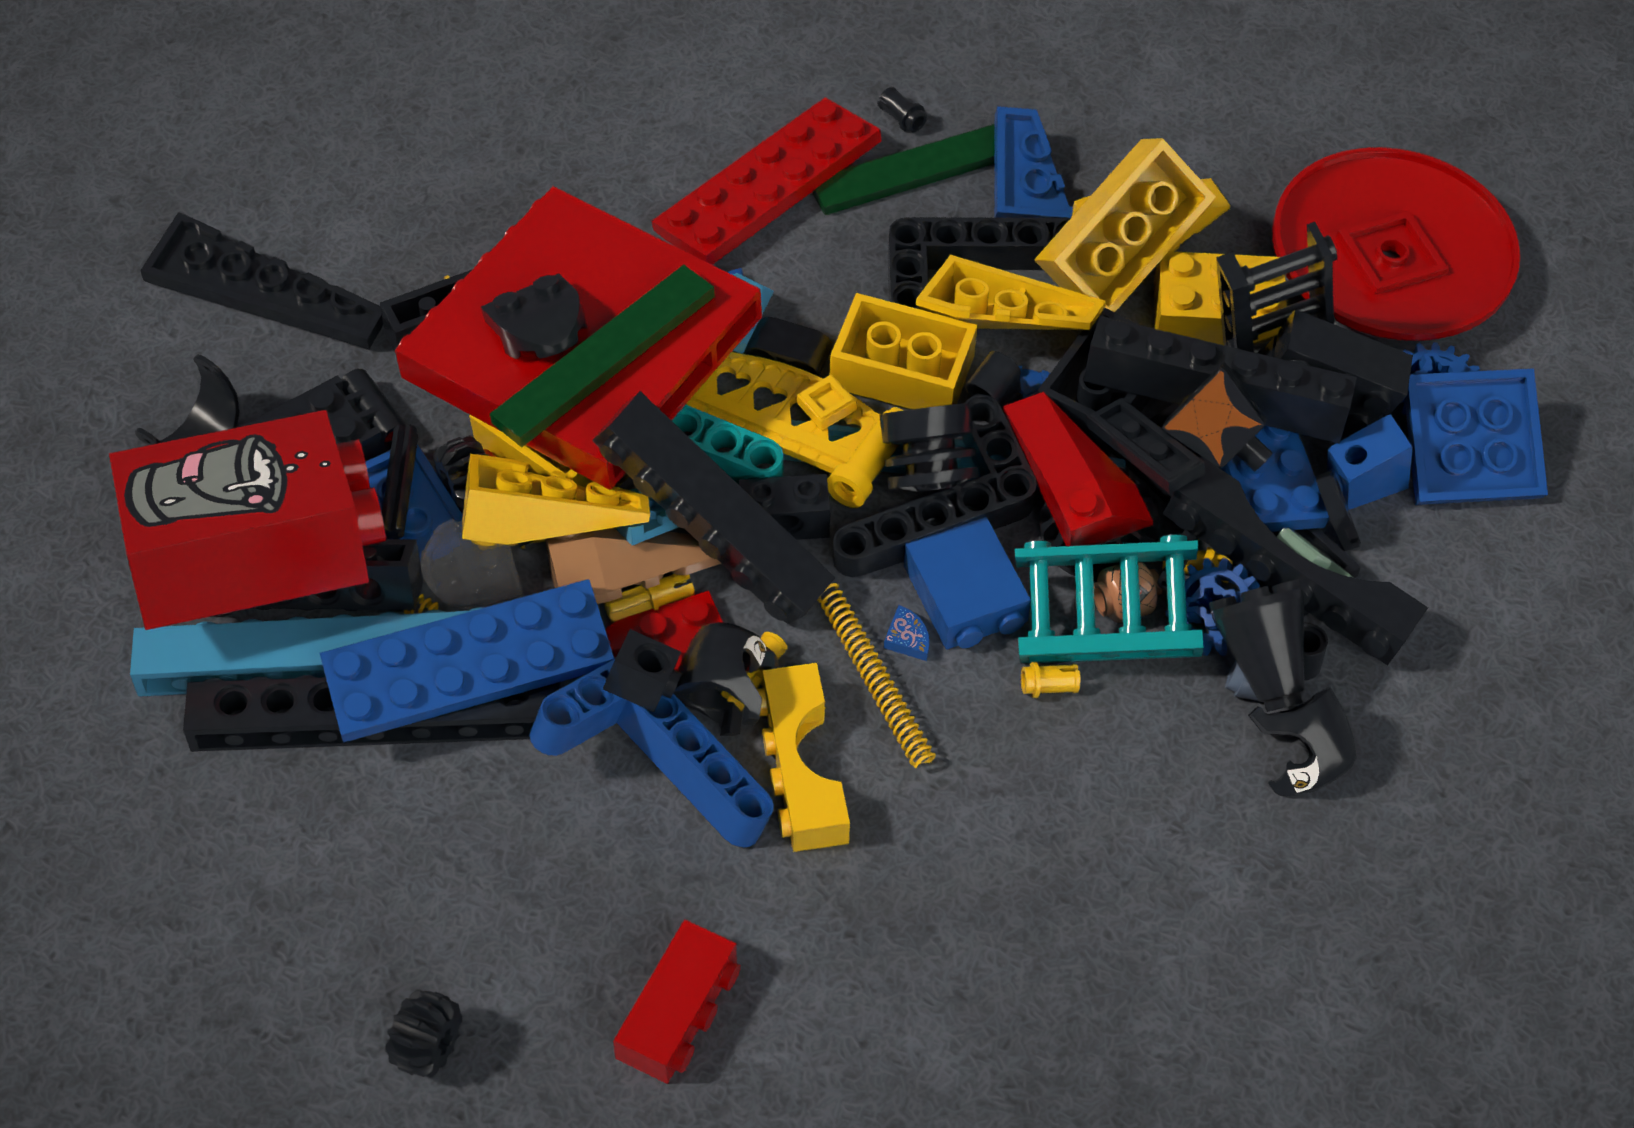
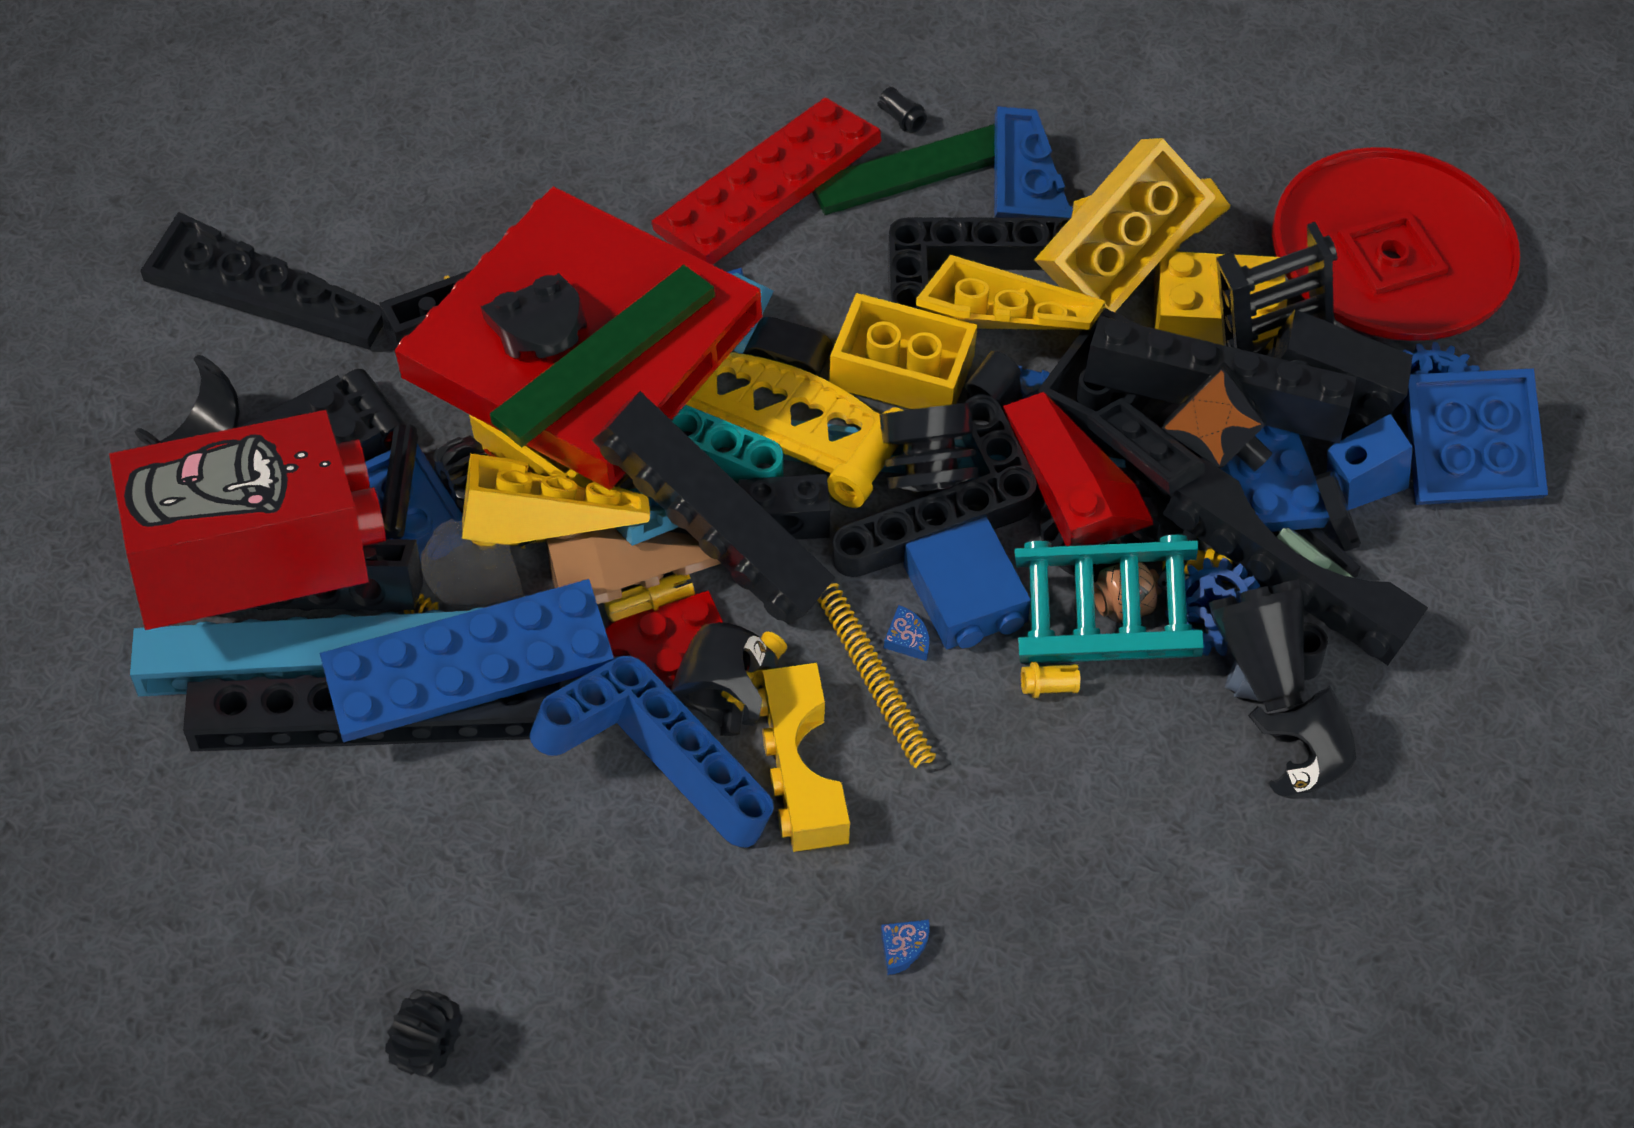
black brick [603,629,682,712] -> none
red brick [613,919,741,1084] -> none
yellow tile [797,374,857,431] -> none
none -> blue tile [881,920,930,975]

